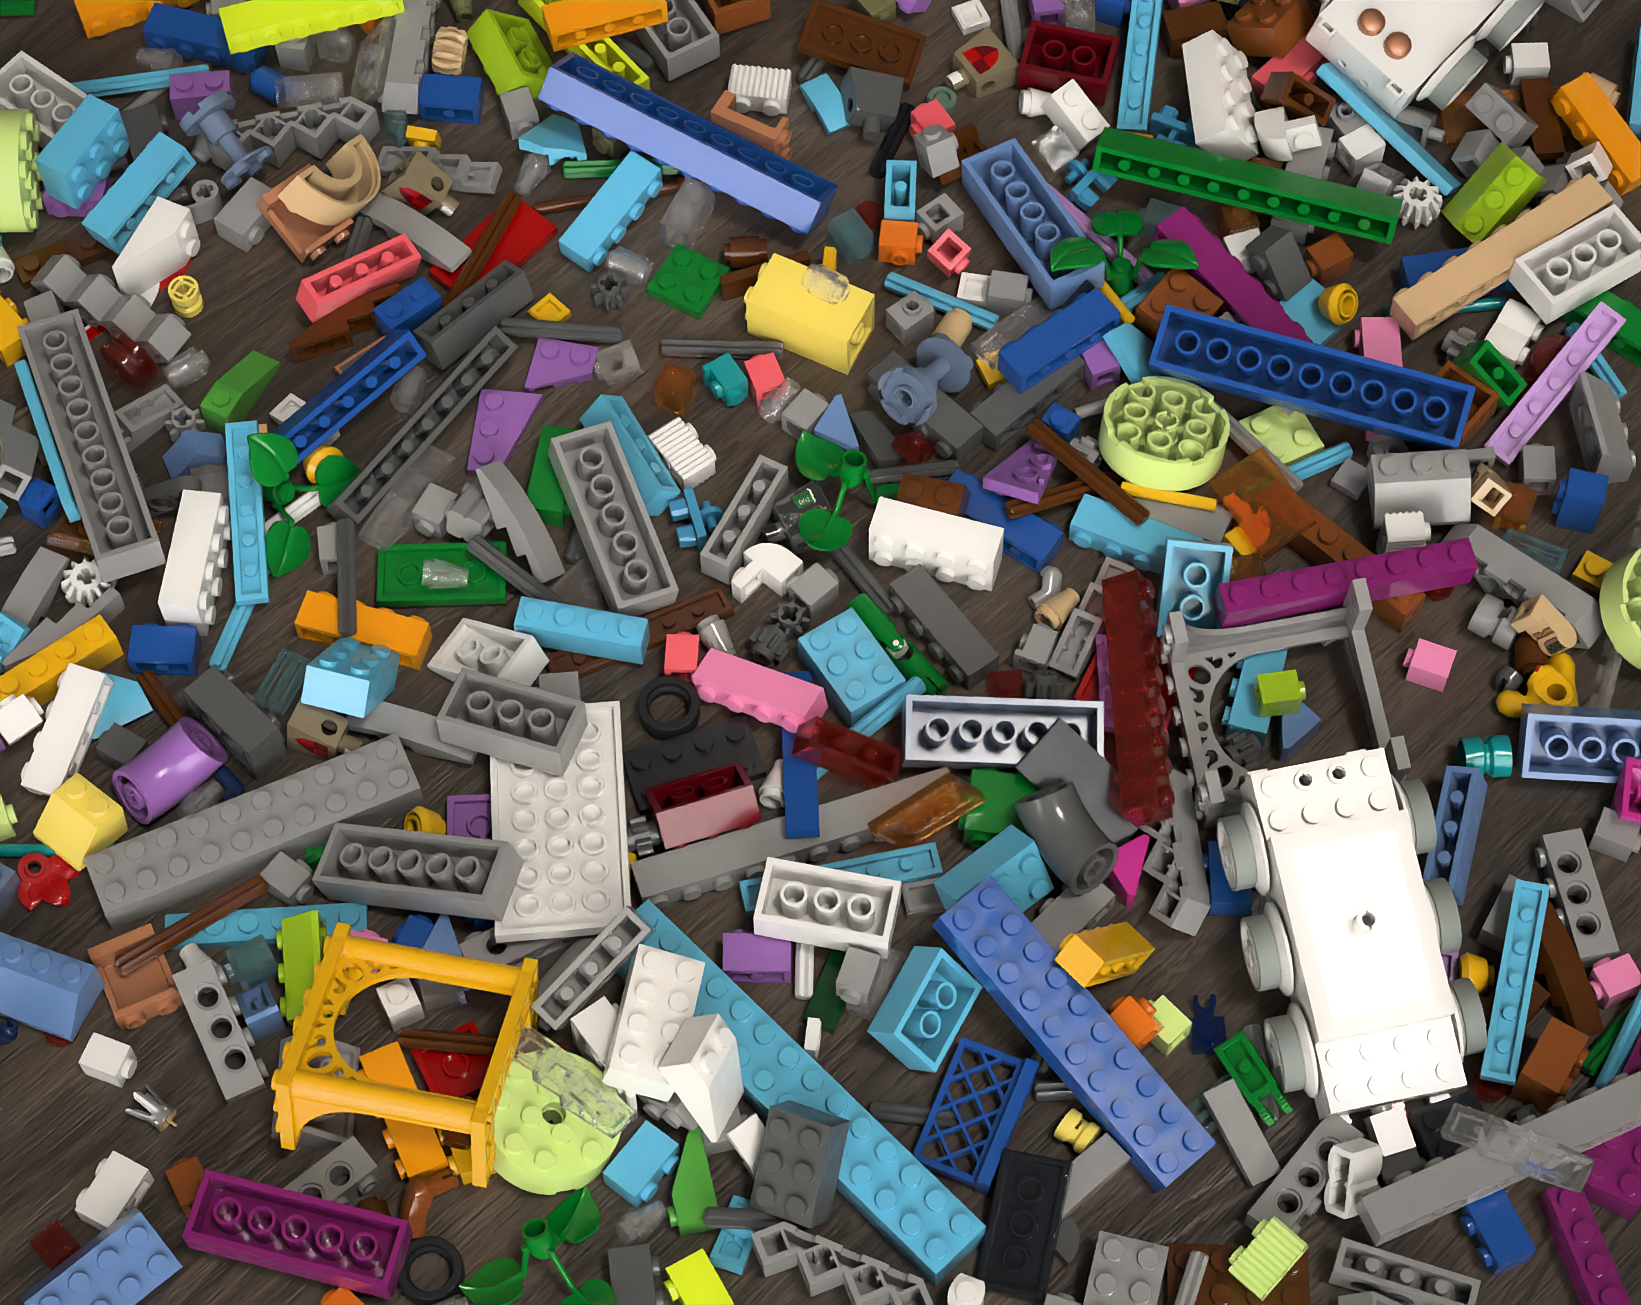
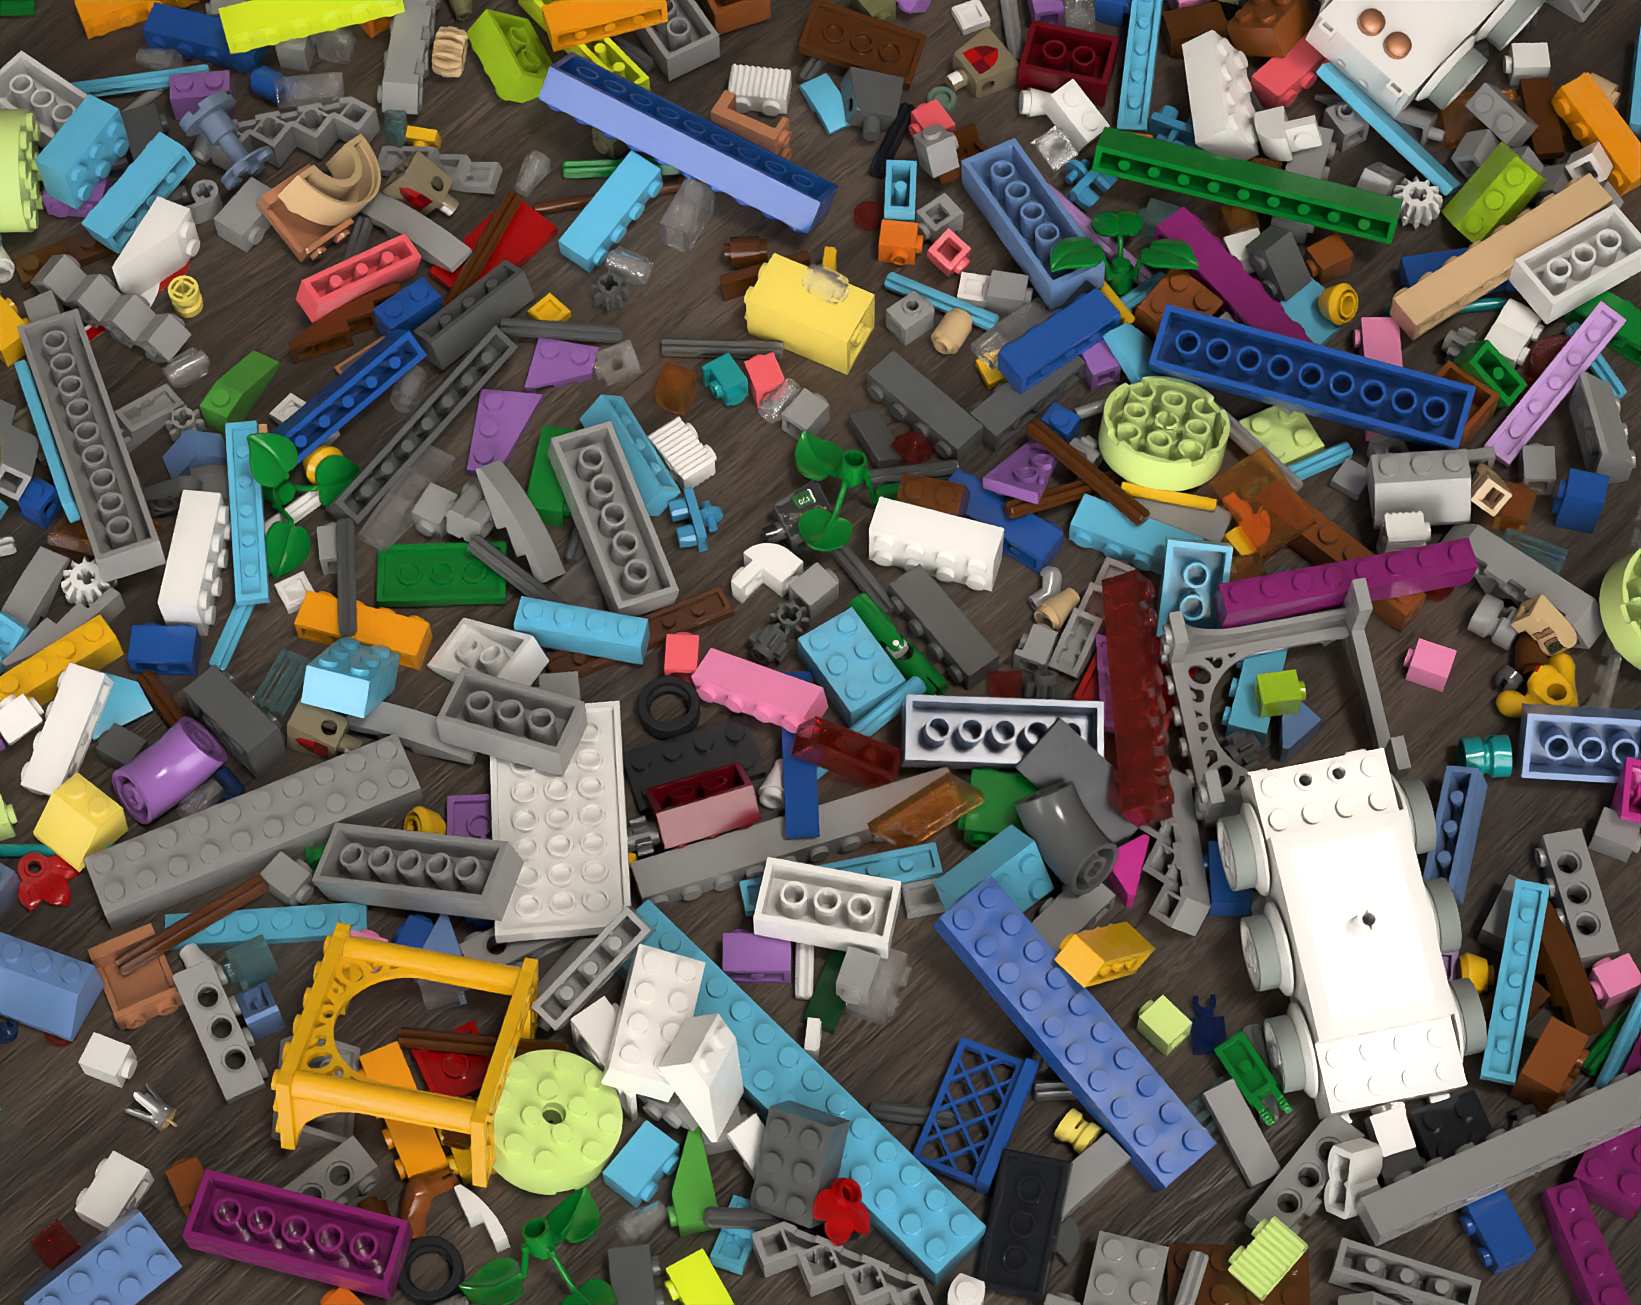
clear red head [100,332,159,389] -> none
lime slope [276,910,332,1026] -> none
clear tile [350,16,397,106] -> none
white brick [376,978,425,1032] -> none
blue brick [418,73,485,125] -> none
clear cone [421,558,469,589] -> none
light grey brick [499,86,539,140] -> none
clear slope [513,1025,636,1139] -> none
medium azure slope [518,114,587,165] -> none
green plate [646,243,730,320] -> none
light grey cone [695,615,738,657] -> none
light grey brick [700,455,789,585] -> none
medium blue slope [814,394,859,451] -> none
clear light blue brick [828,207,874,264] -> none
medium azure brick [867,946,983,1072] -> none
sand blue piece [877,333,973,426] -> none
orange brick [1109,995,1164,1051] -> none
reddish brown brick [1260,71,1337,127] -> none
white brick [1335,123,1386,177] -> none
clear slope [1441,1102,1595,1193] -> none
clear red plate [1472,1071,1508,1103] -> none
yellow plate [1570,550,1613,595] -> none
none -> white tile [274,571,314,614]
none -> white slope [454,1184,510,1253]
none -> red plate [812,1177,870,1246]

